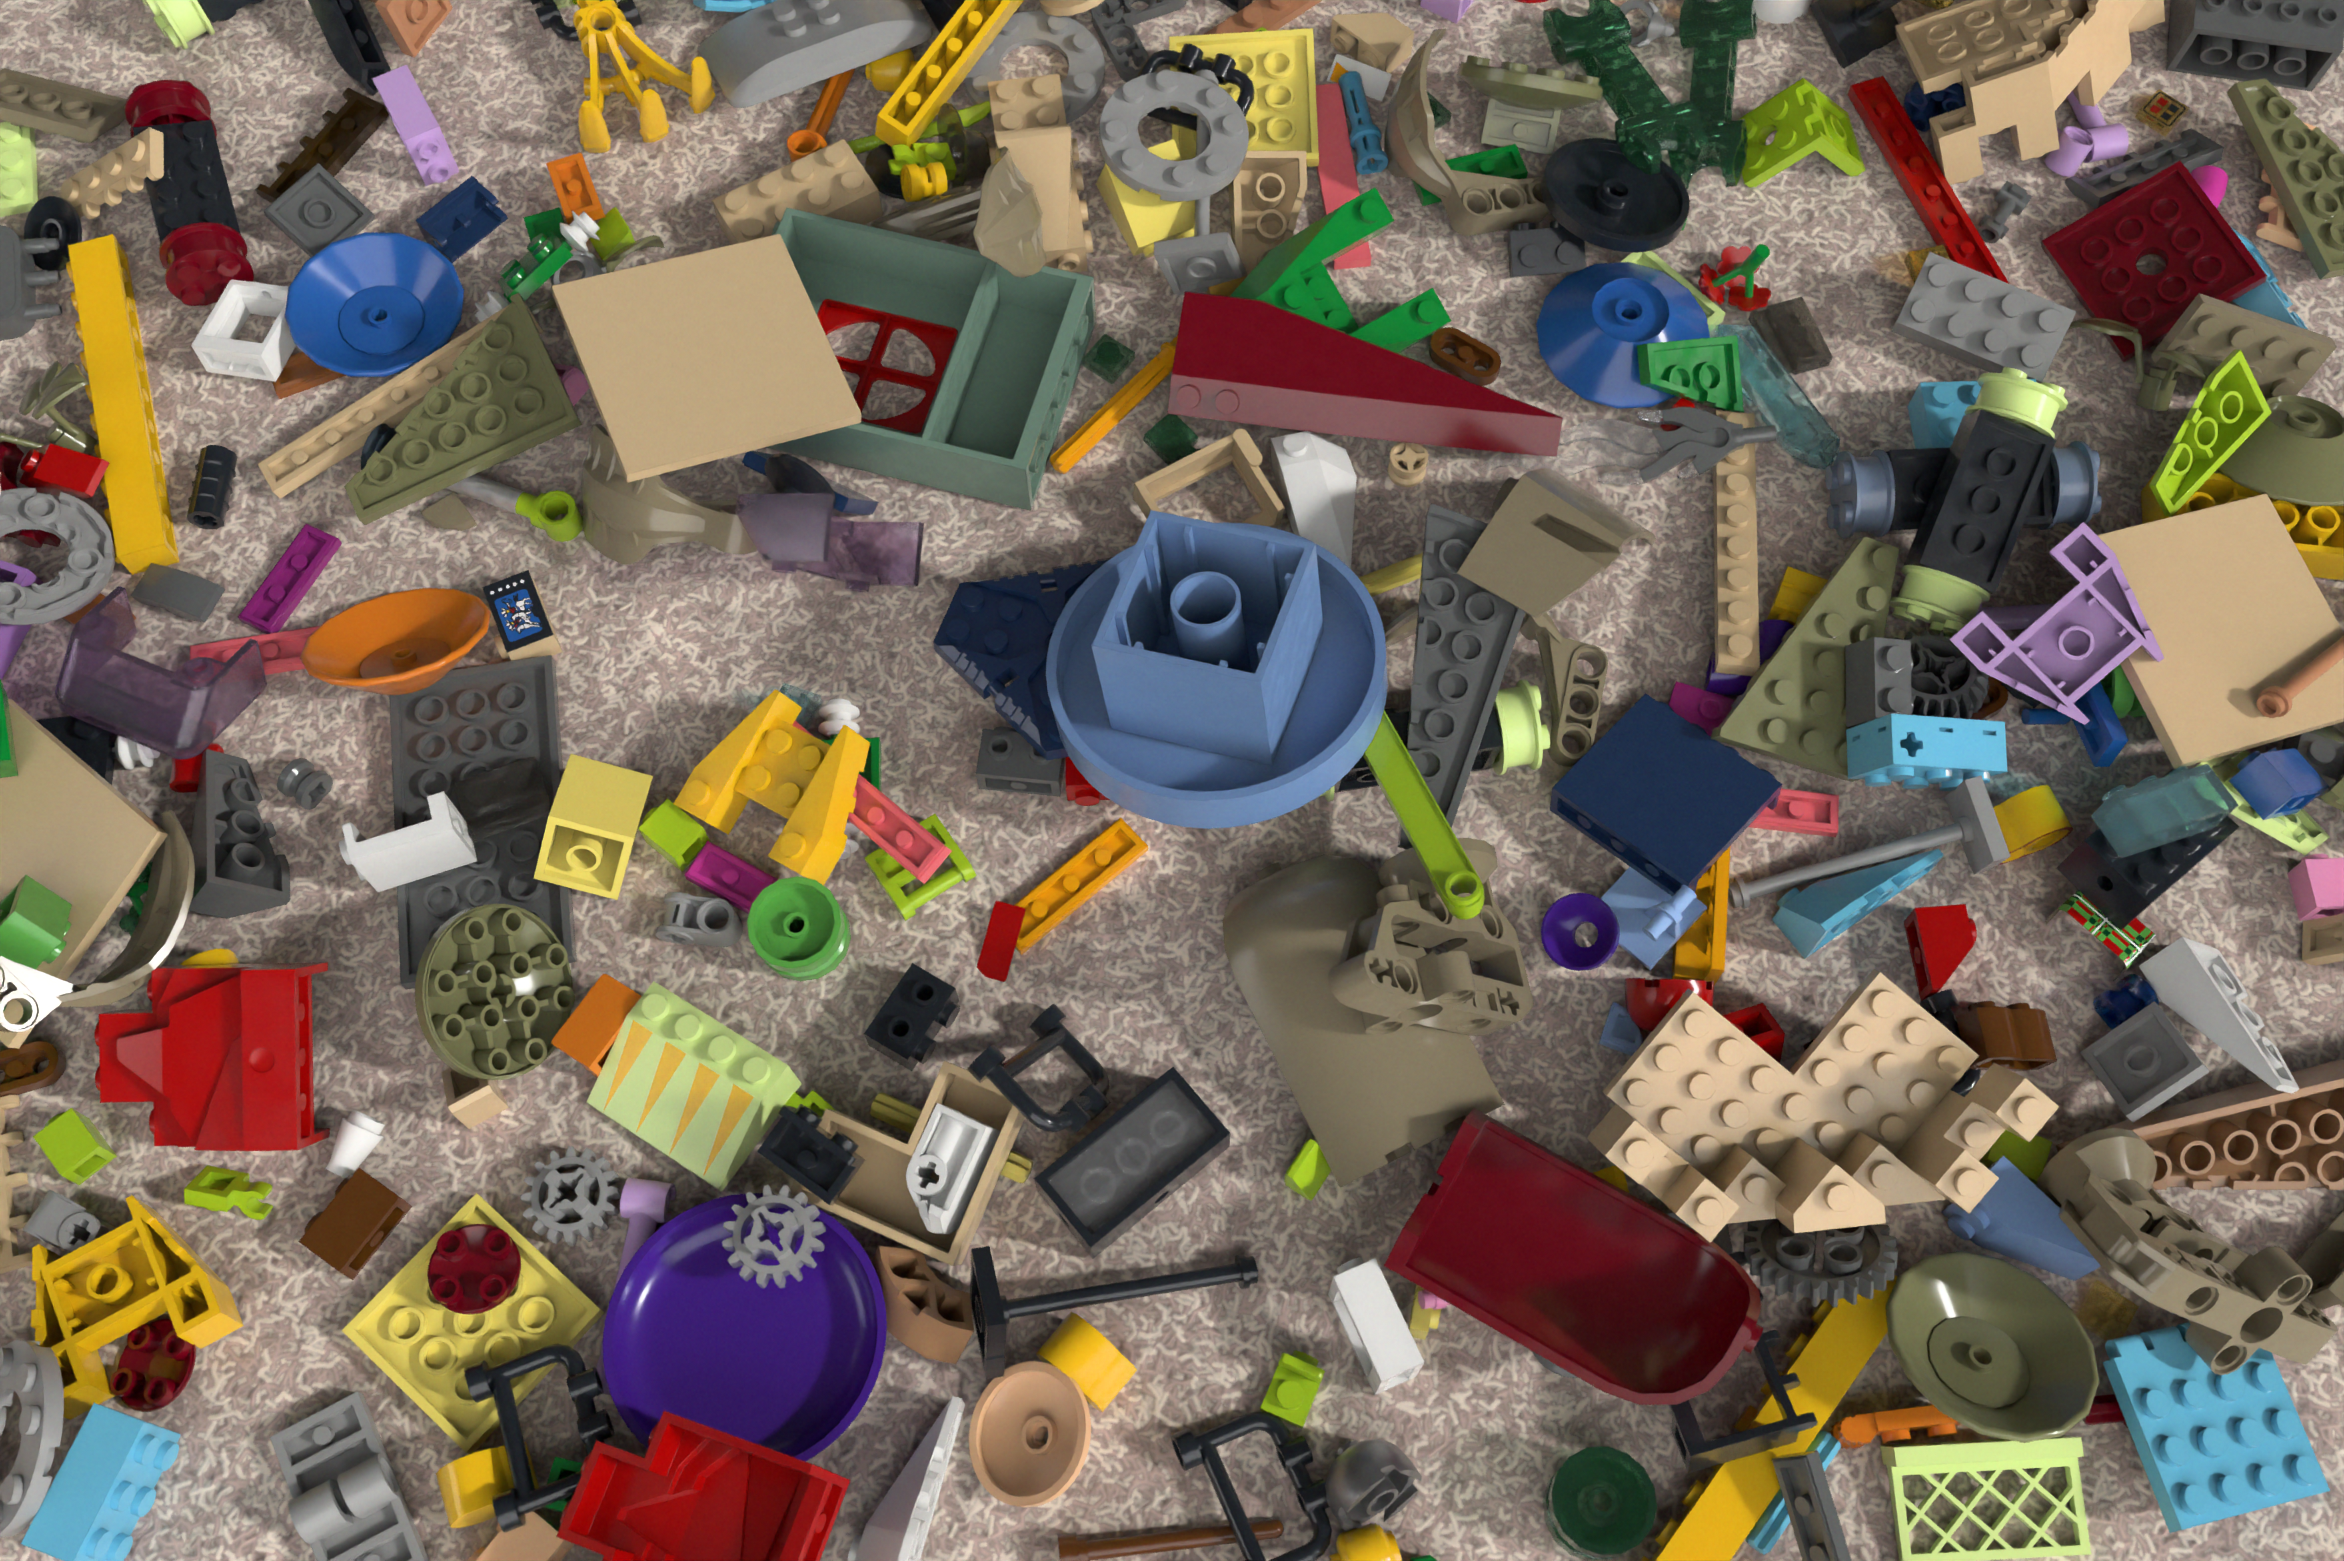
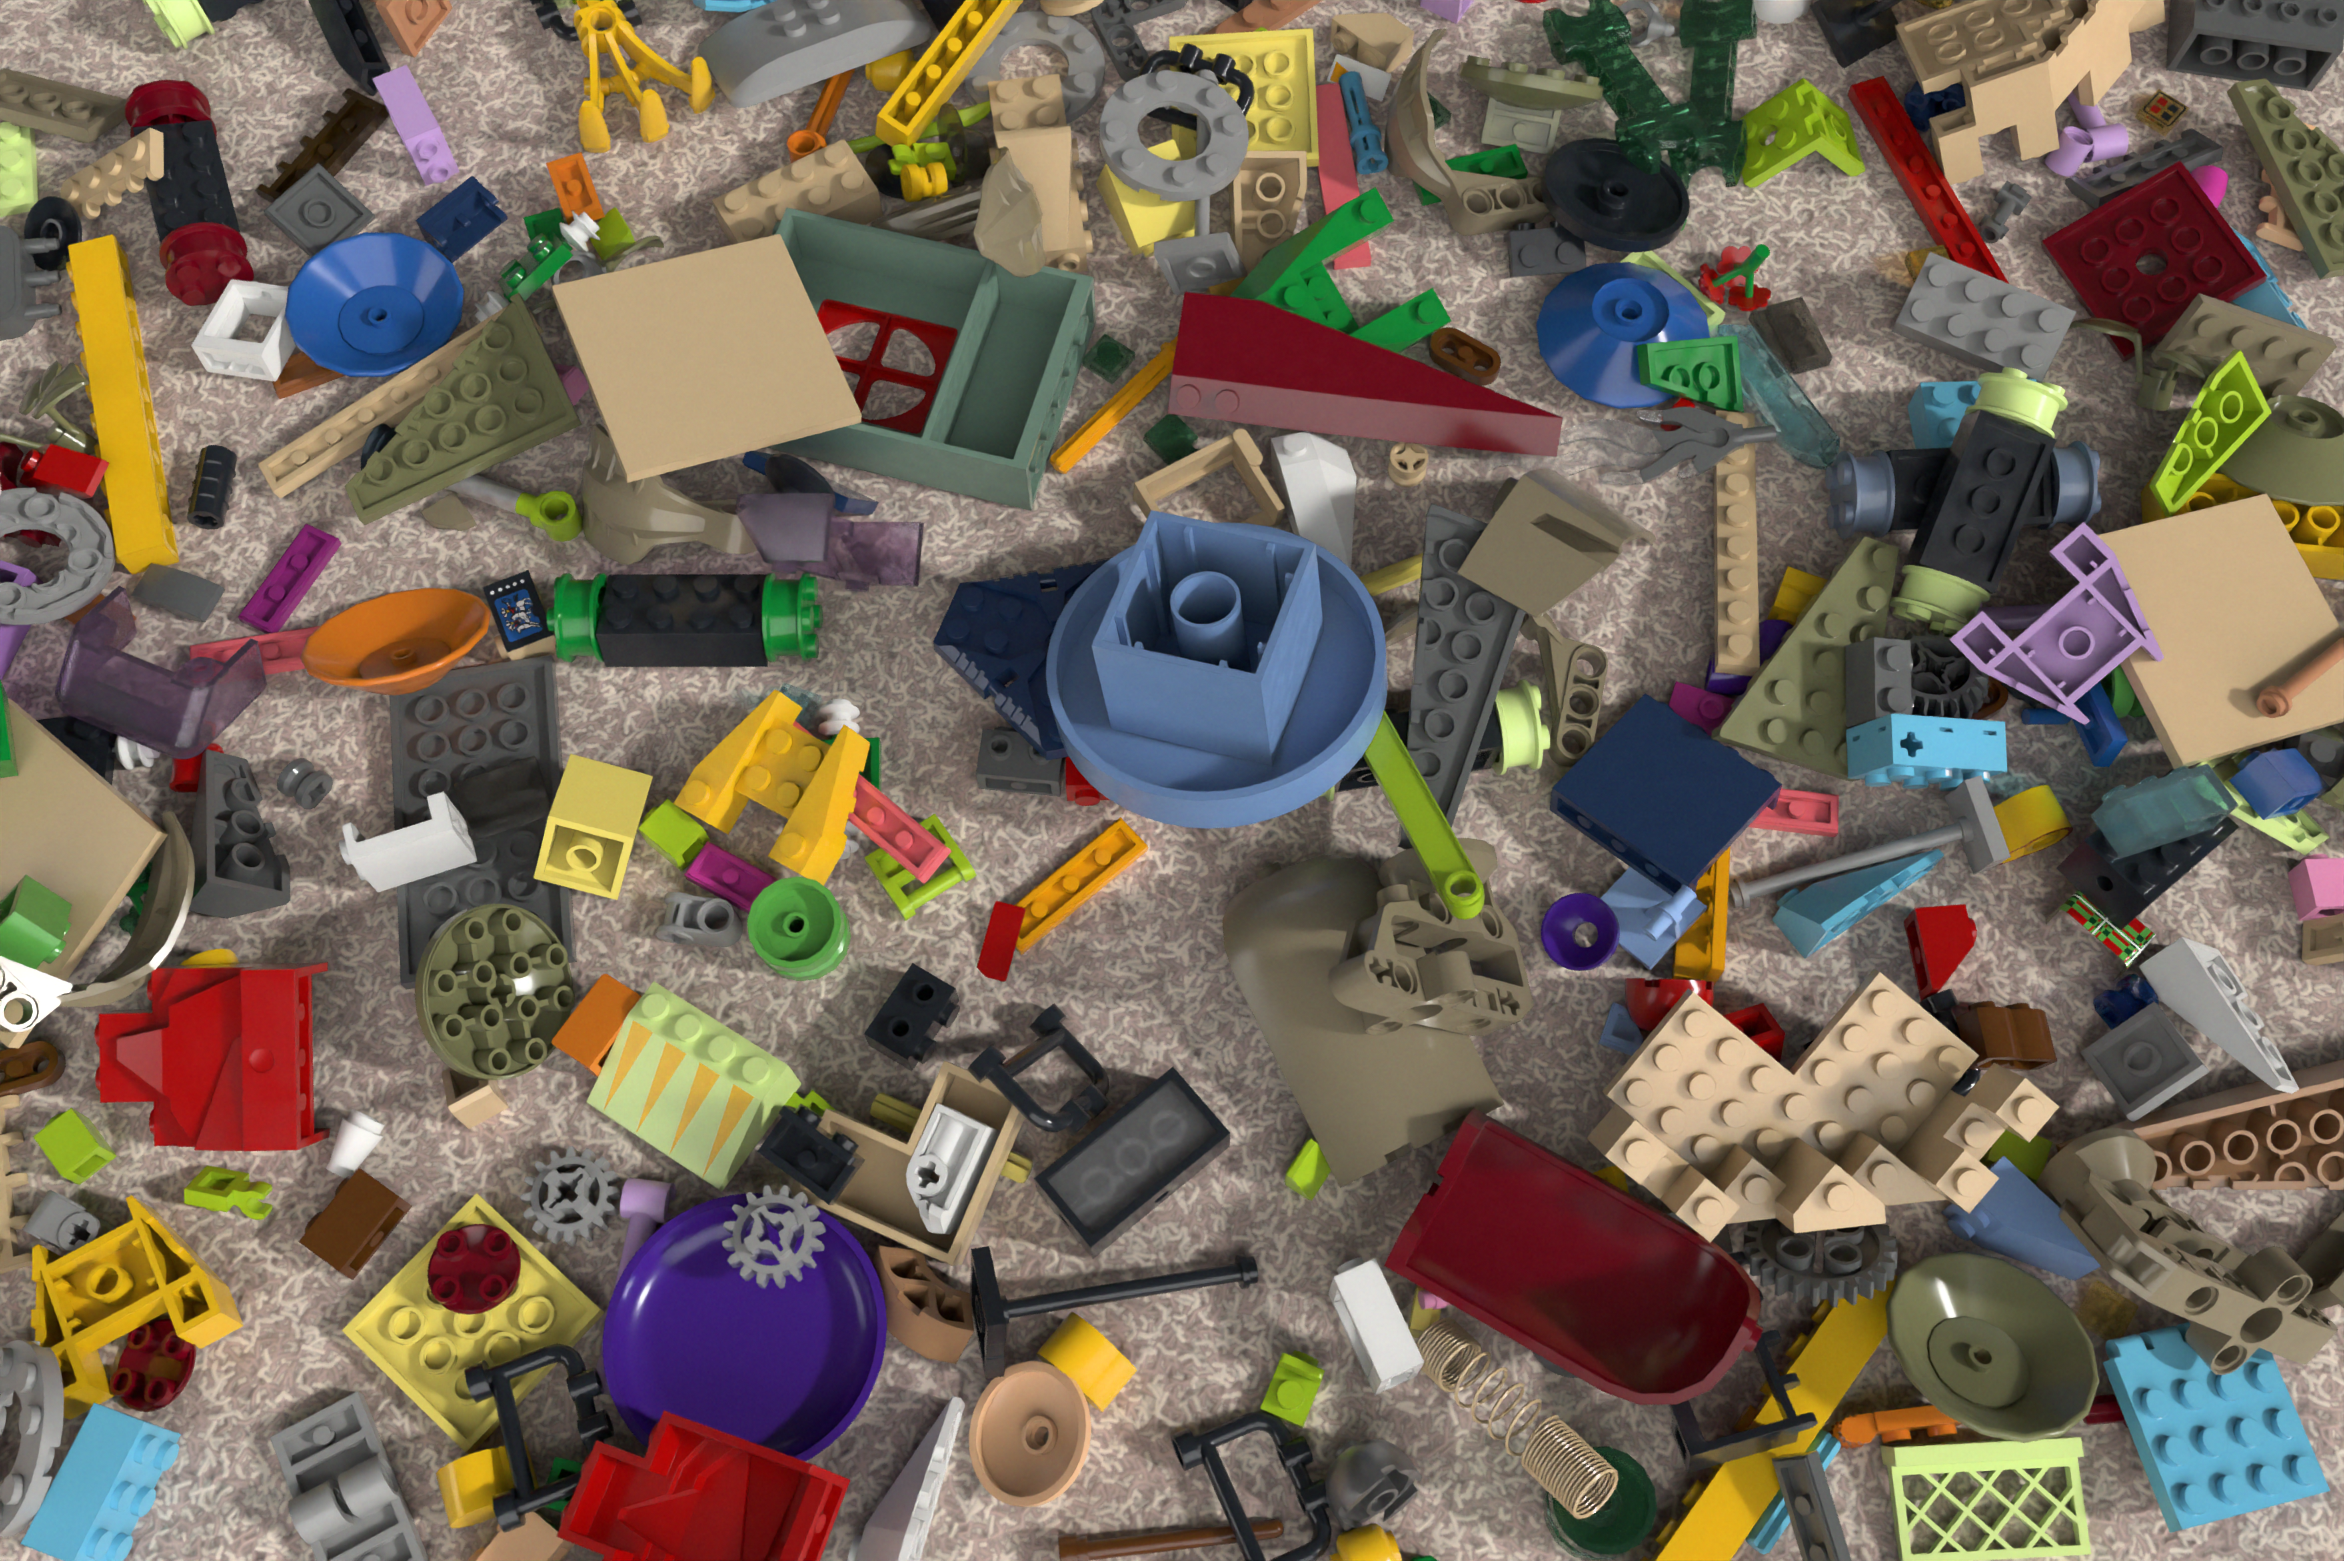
none -> black brick [547,573,823,667]
none -> tan piece [1416,1318,1618,1519]

